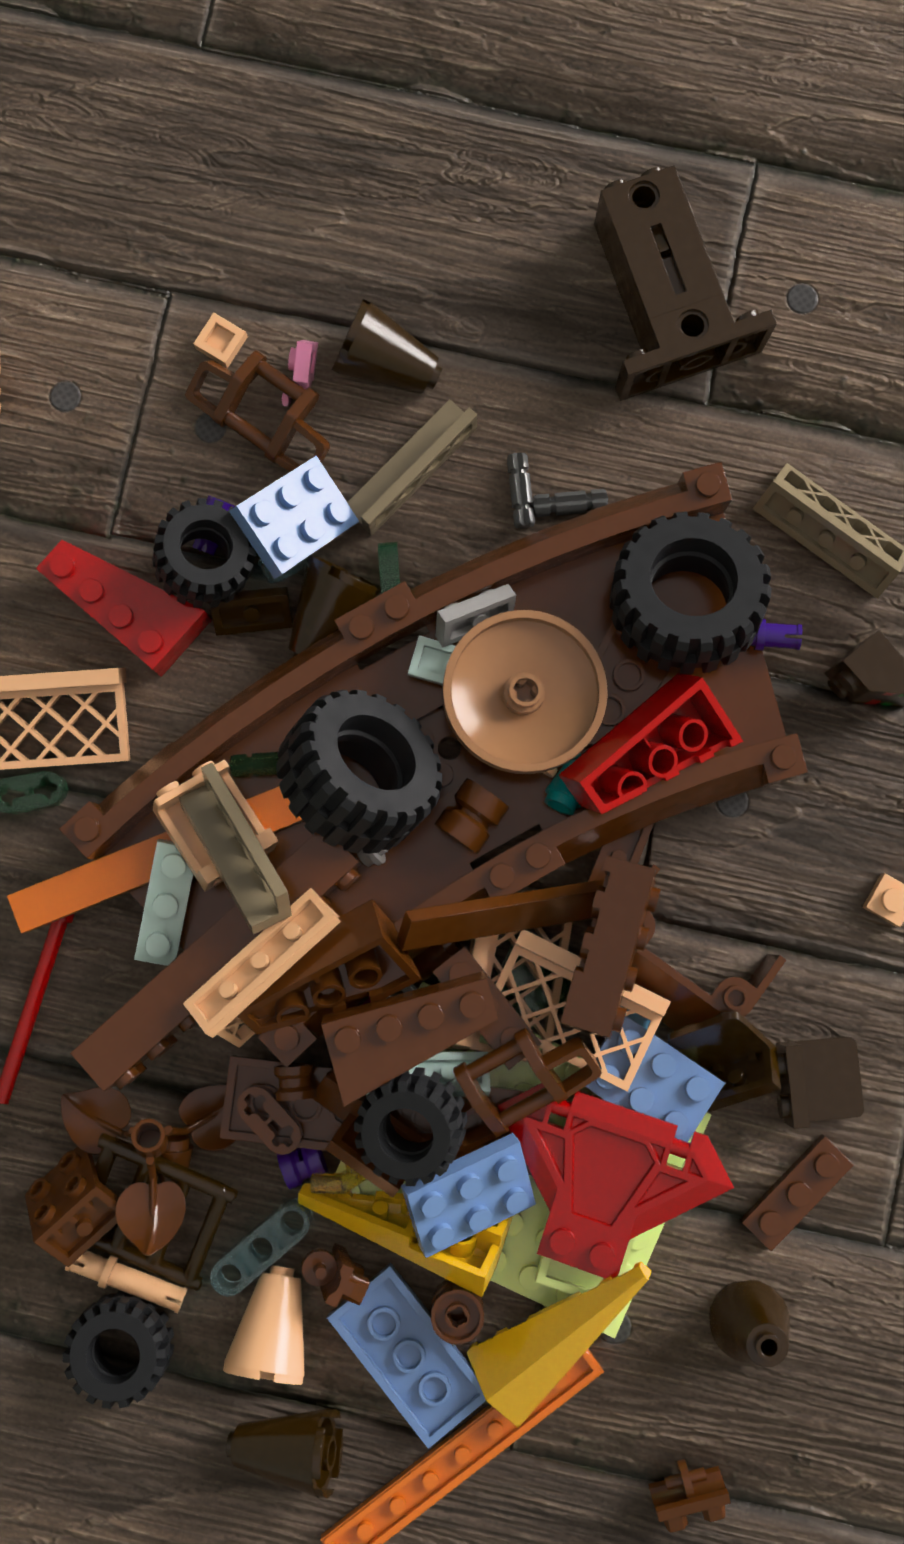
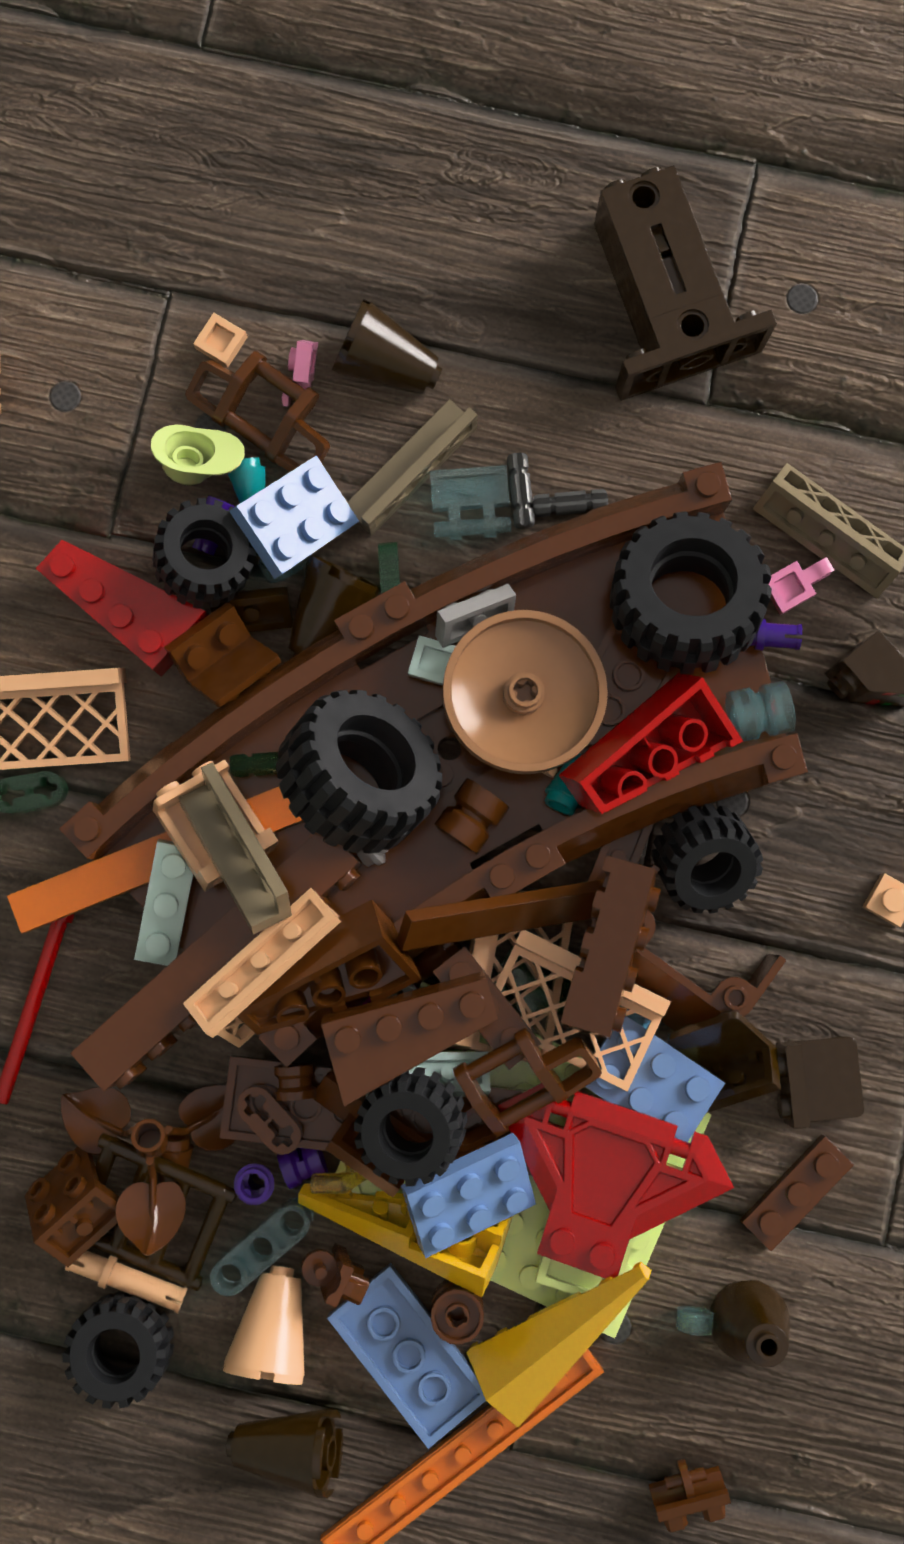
none -> yellowish green piece [151,425,245,485]
none -> reddish brown bracket [164,603,281,707]
none -> teal cone [228,457,266,503]
none -> dark purple cone [234,1164,274,1205]
none -> clear light blue plate [430,465,511,540]
none -> black tyre [652,804,763,914]
none -> clear light blue axle [676,1306,714,1336]
none -> clear light blue wheel [725,681,796,742]
none -> bright pink plate [769,557,834,615]

